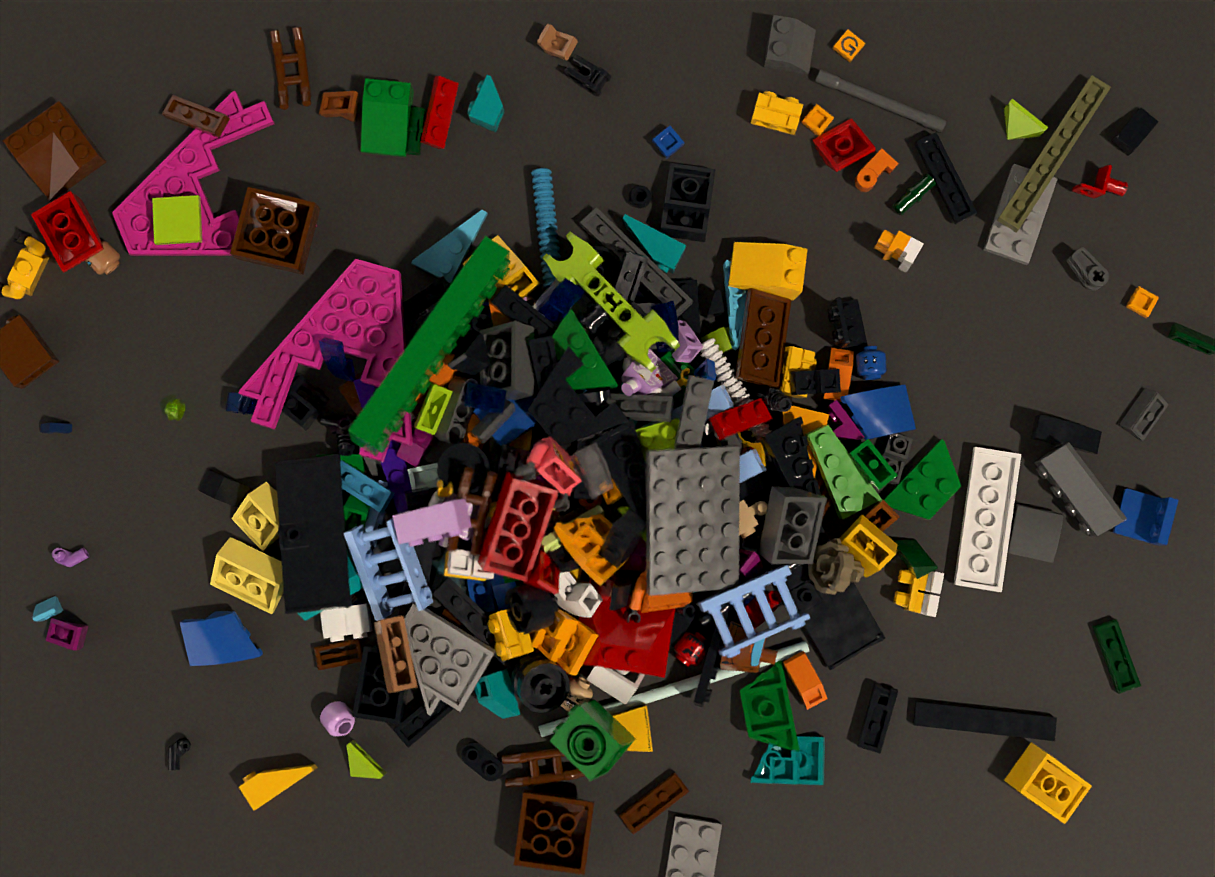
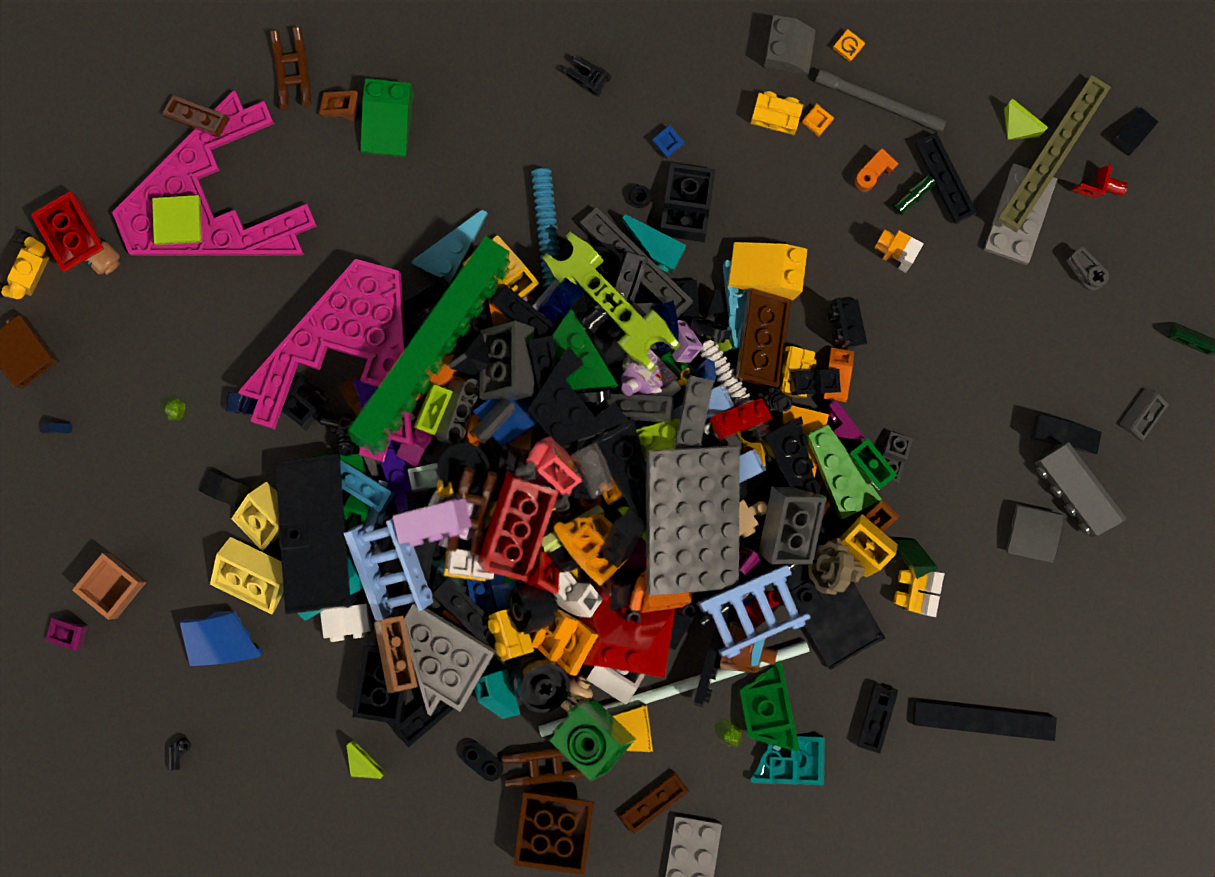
reddish brown slope [3,101,106,201] -> none
medium azure slope [33,596,63,622] -> none
medium lavender arm [52,547,90,567] -> none
reddish brown slope [230,187,320,275] -> none
yellow slope [239,764,318,811] -> none
reddish brown tile [314,638,363,671] -> none
clear blue slope [319,337,356,382] -> none
lavender head [320,701,355,737] -> none
dark green pin [406,107,425,155] -> none
red plate [420,76,459,149] -> none
clear blue slope [464,383,507,414] -> none
teal slope [467,75,504,132] -> none
medium nougat bracket [537,24,578,61] -> none
red head [674,631,709,667] -> none
orange slope [783,651,828,710] -> none
red slope [813,118,876,172] -> none
blue slope [840,385,916,440] -> none
blue head [856,346,887,380] -> none
green wing [883,439,961,520] -> none
white plate [953,447,1021,592] -> none
yellow slope [1004,742,1092,824] -> none
dark green tile [1093,619,1141,694] -> none
blue bracket [1113,489,1179,546] -> none
light orange tile [1126,286,1159,318] -> none
none -> nougat piece [72,553,147,620]
none -> black plate [690,318,732,343]
none -> clear neon green plate [724,725,742,748]

